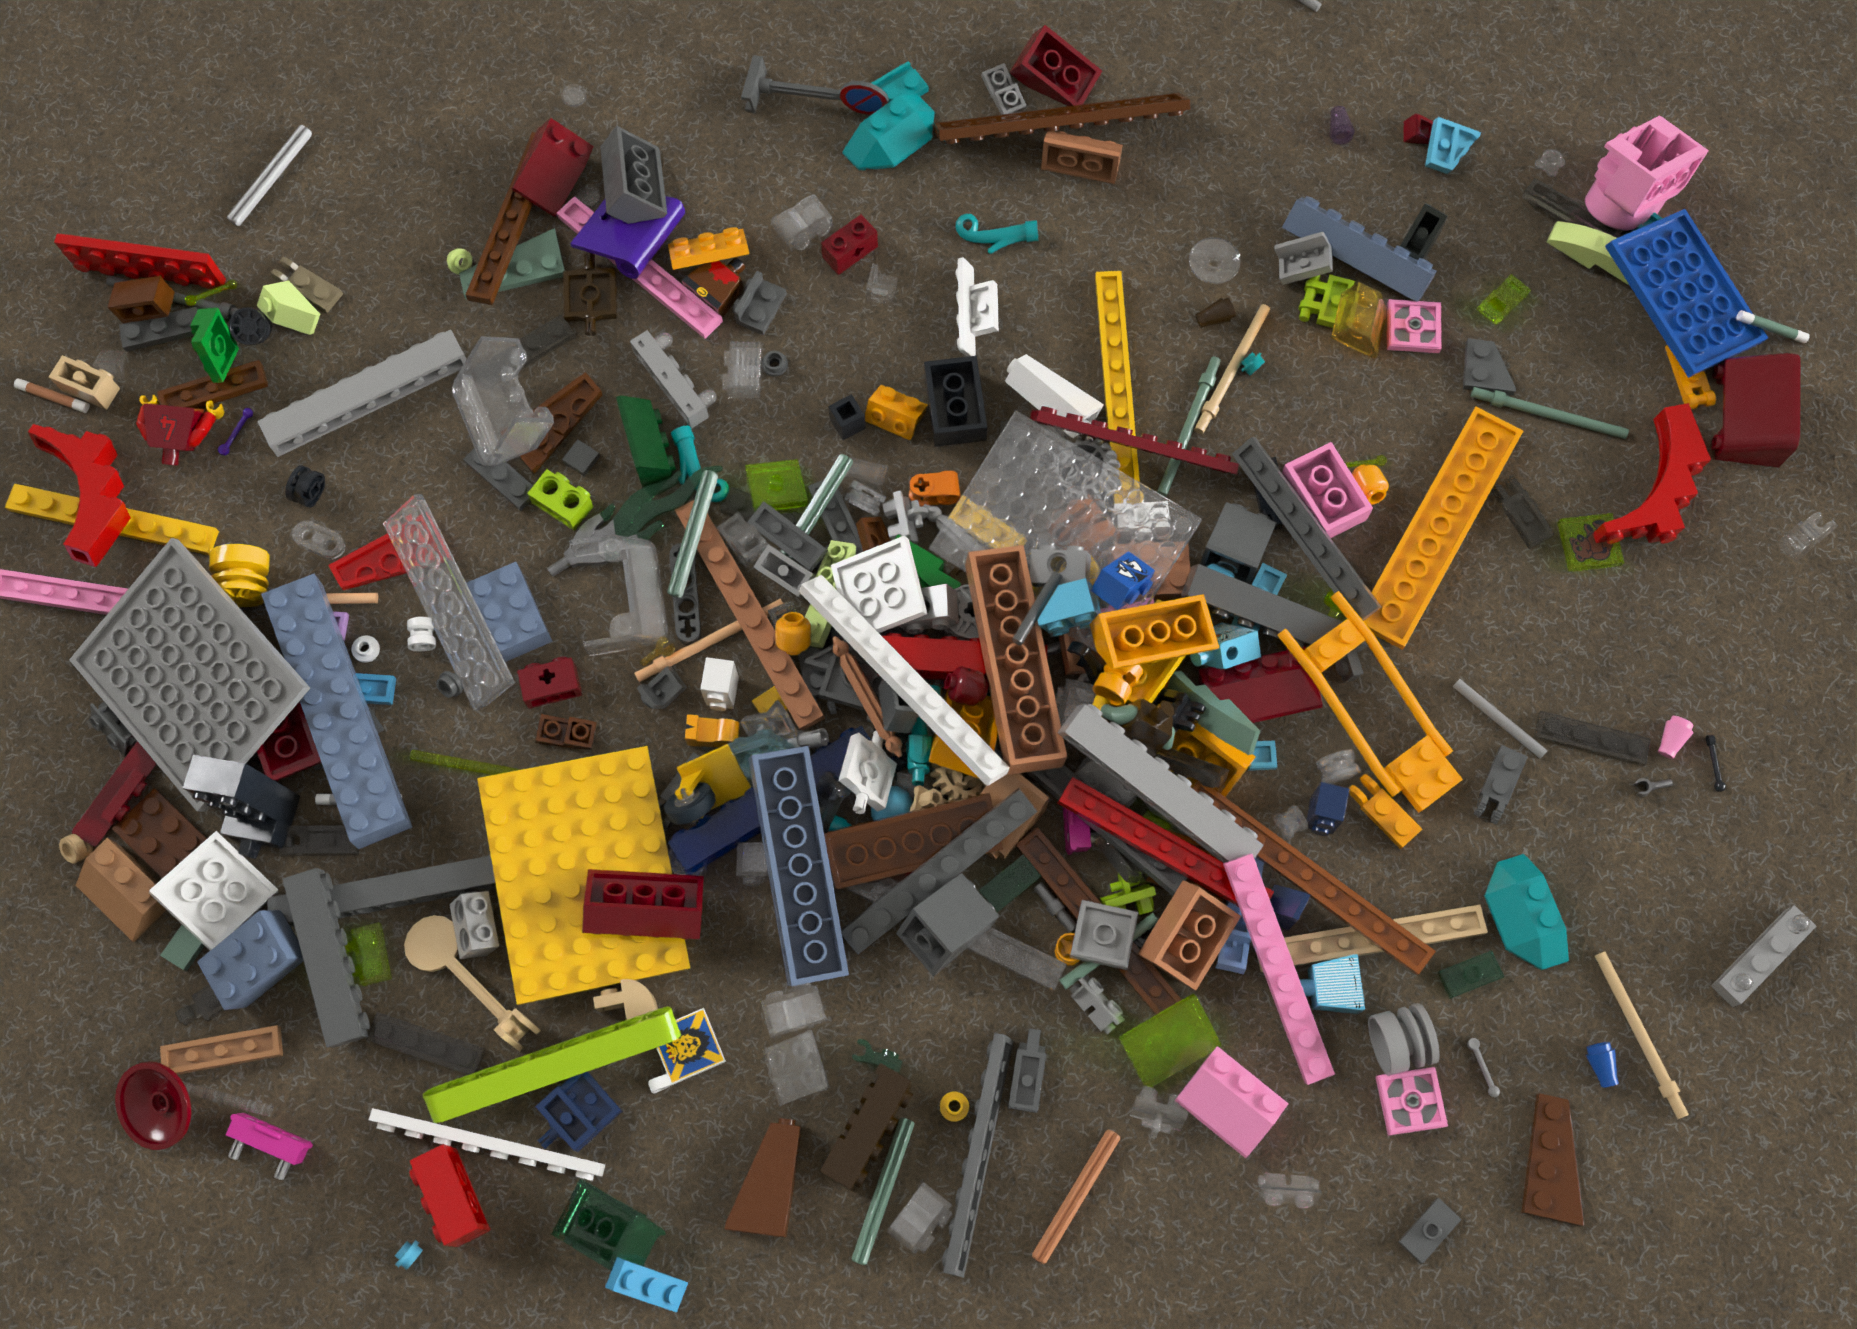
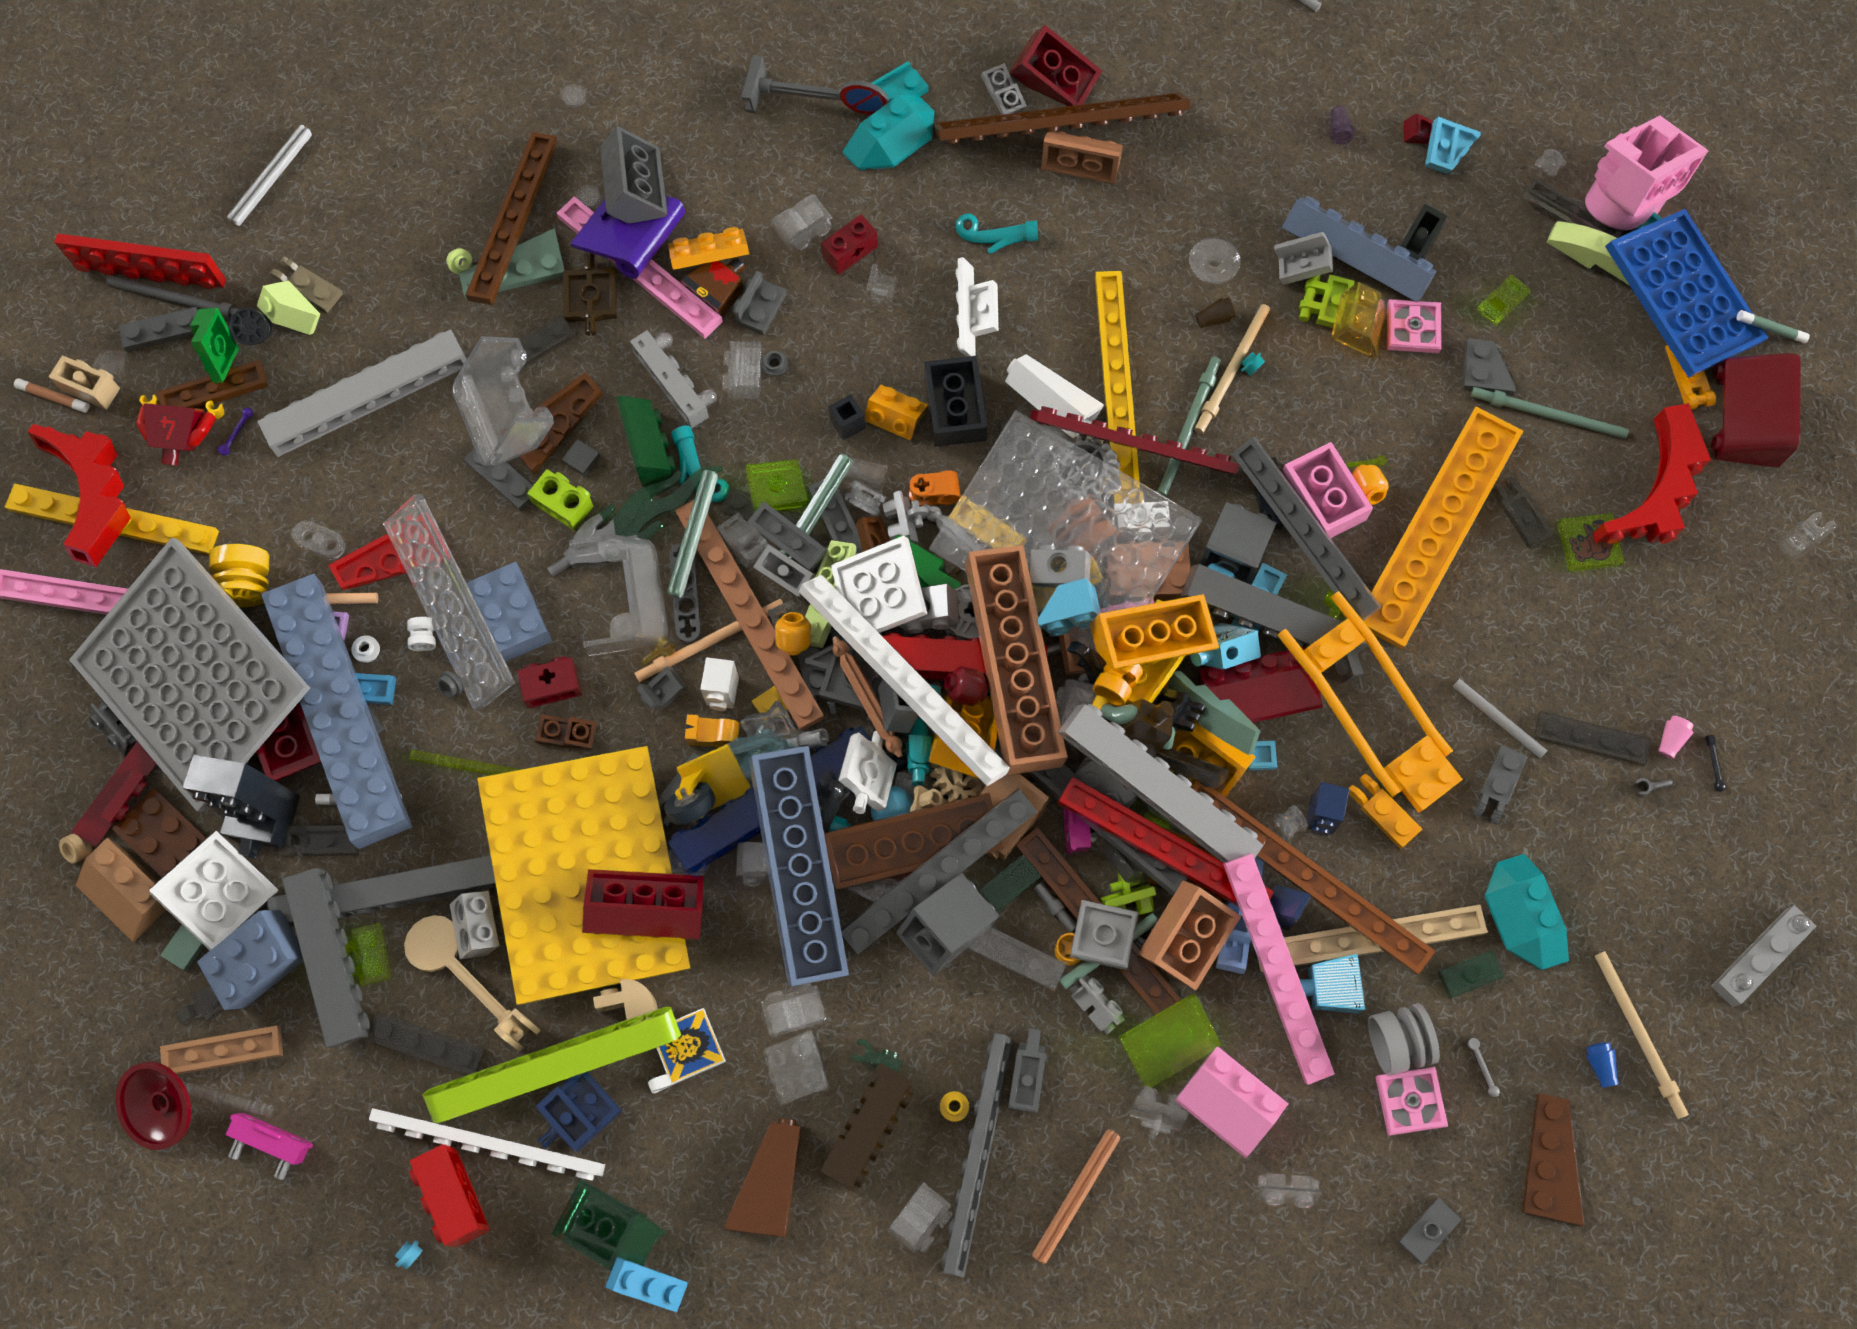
reddish brown brick [107,276,175,323] -> none
clear neon green hinge [185,279,237,306] -> none
black wheel [285,465,325,508] -> none
dark red slope [511,118,594,217] -> none
sand green axle [852,1118,914,1265] -> none
dark grey bar [1012,571,1063,646] -> none
blue brick [1090,551,1155,610] -> none
clear wheel [1316,750,1361,784] -> none

